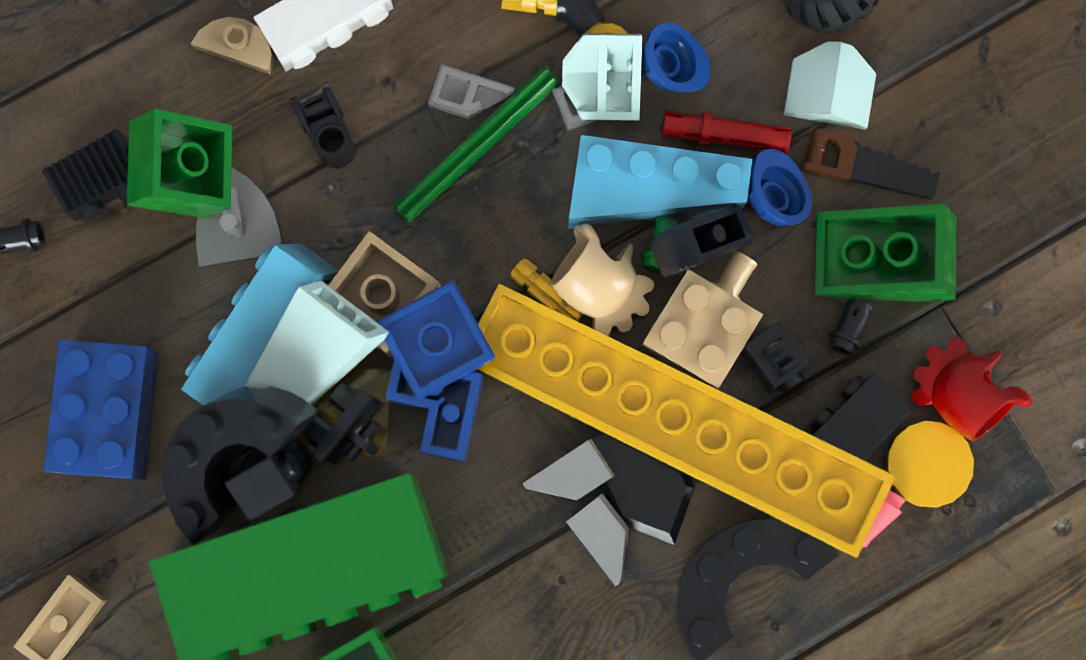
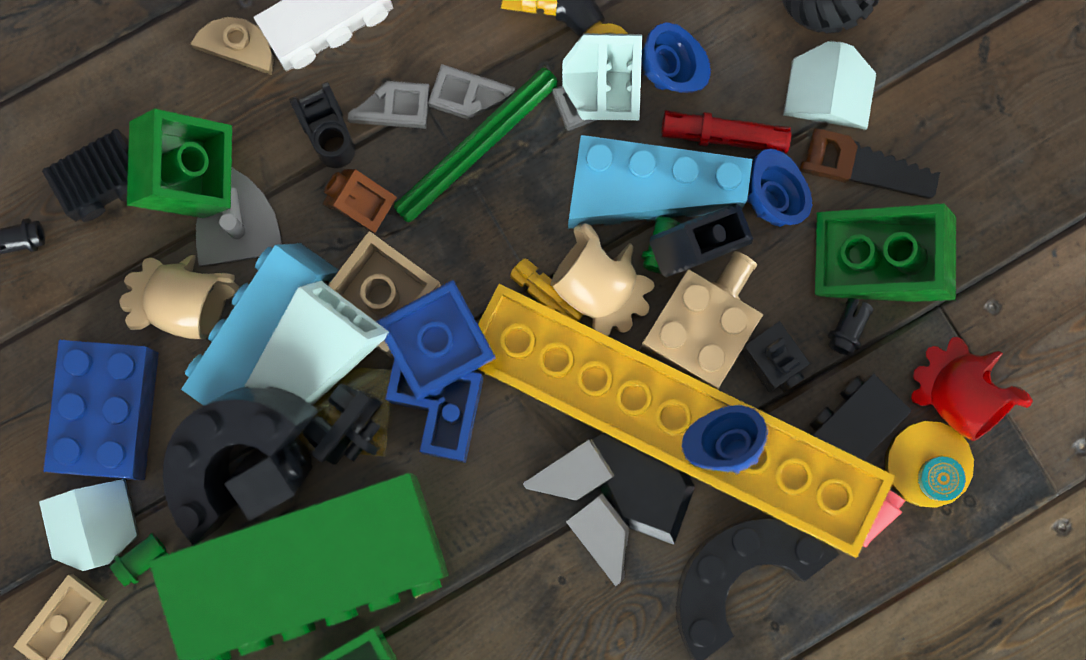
none -> light aqua slope [39,479,139,571]
none -> green pin [109,532,169,587]
none -> tan piece [119,255,239,339]
none -> dark orange bracket [323,169,397,233]
none -> light grey tile [348,81,430,129]
none -> blue piece [681,405,768,474]
none -> teal tile [918,457,966,501]

